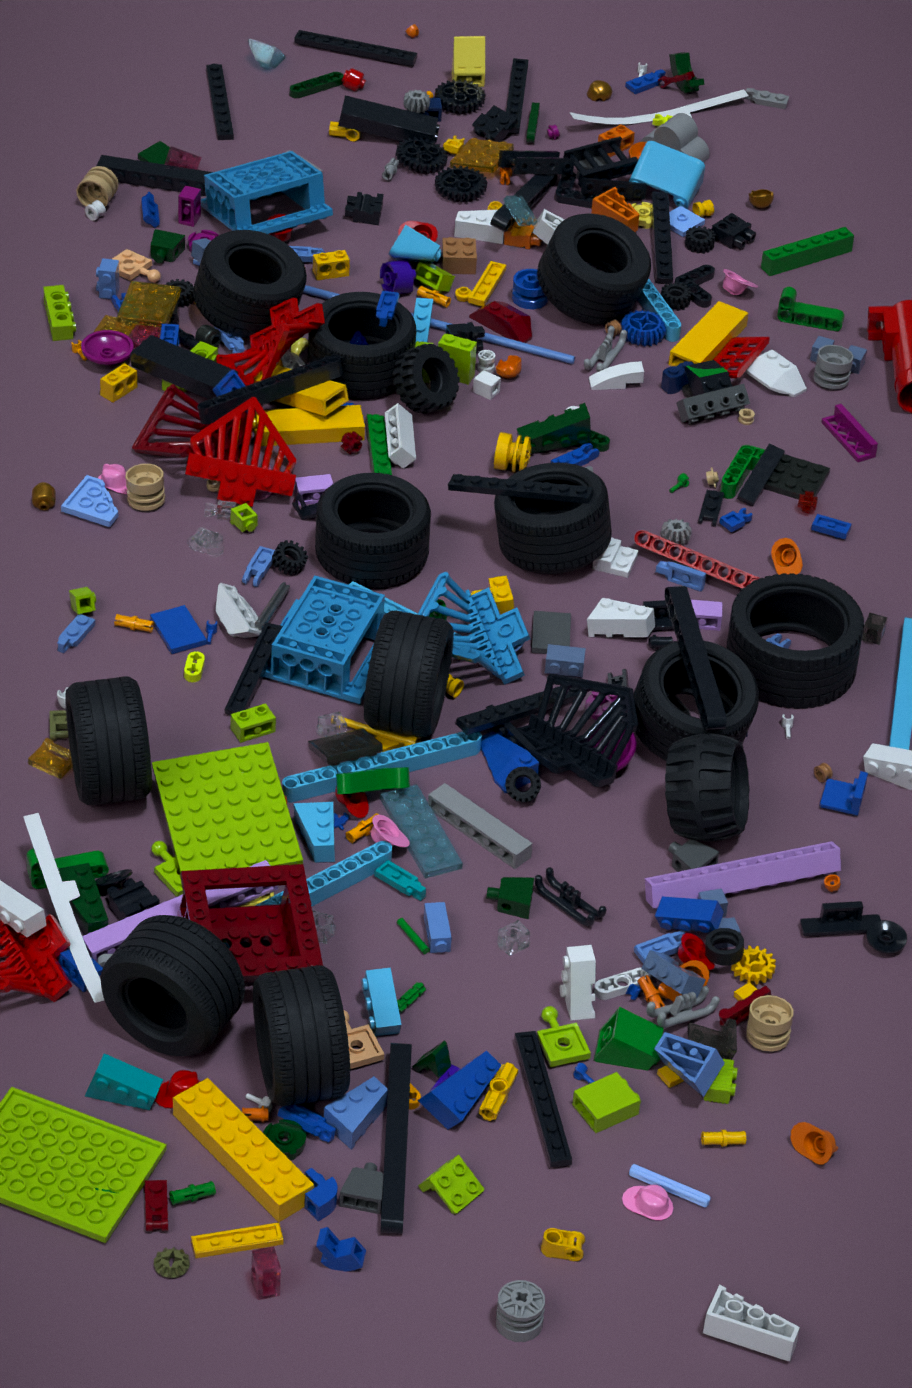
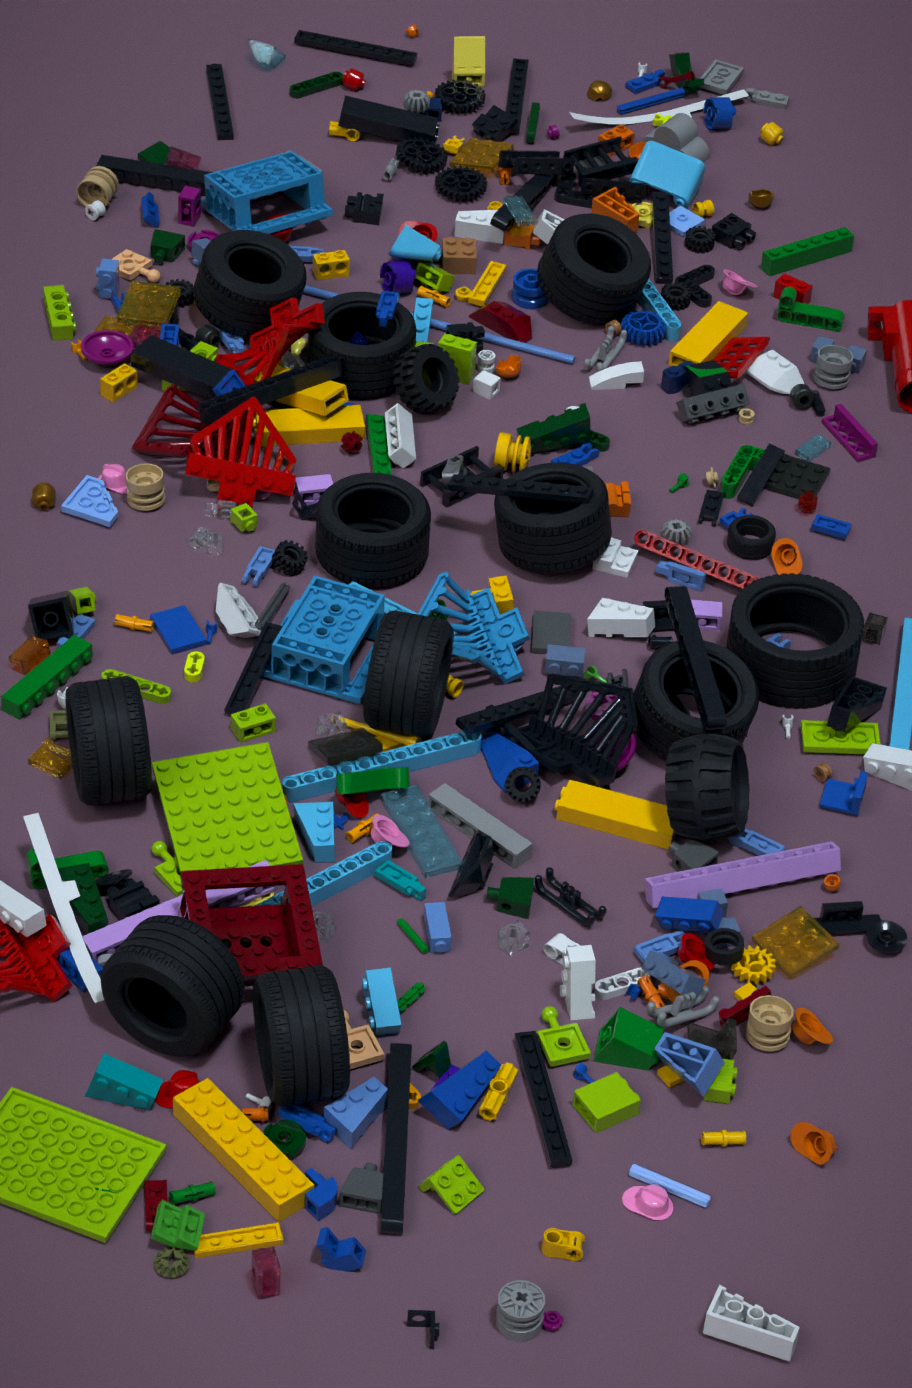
none -> green brick [1,635,93,720]
none -> clear orange hinge [8,636,51,676]
none -> black slope [28,591,74,642]
none -> lime beam [101,669,171,704]
none -> bright green slope [150,1200,205,1250]
none -> black bracket [407,1310,439,1349]
none -> black fence [420,446,504,508]
none -> flat silver piece [442,455,467,485]
none -> black wedge [448,830,494,897]
none -> magenta plate [542,1311,564,1332]
none -> white piece [543,933,580,965]
none -> yellow brick [554,779,677,849]
none -> bright green hand [583,666,608,683]
none -> orange hips [604,481,631,517]
none -> blue axle [617,88,686,114]
none -> light grey plate [699,59,744,95]
none -> blue brick [703,97,736,129]
none -> black tyre [727,515,776,560]
none -> medium blue hinge [728,828,786,856]
none -> clear yellow plate [752,906,839,979]
none -> yellow head [760,122,784,146]
none -> red brick [773,273,813,304]
none -> pearl dark grey head [790,384,814,409]
none -> orange piece [792,1007,833,1044]
none -> clear light blue plate [795,434,831,462]
none -> lime plate [801,720,881,754]
none -> black axle [811,390,826,416]
none -> black wedge [827,676,887,732]

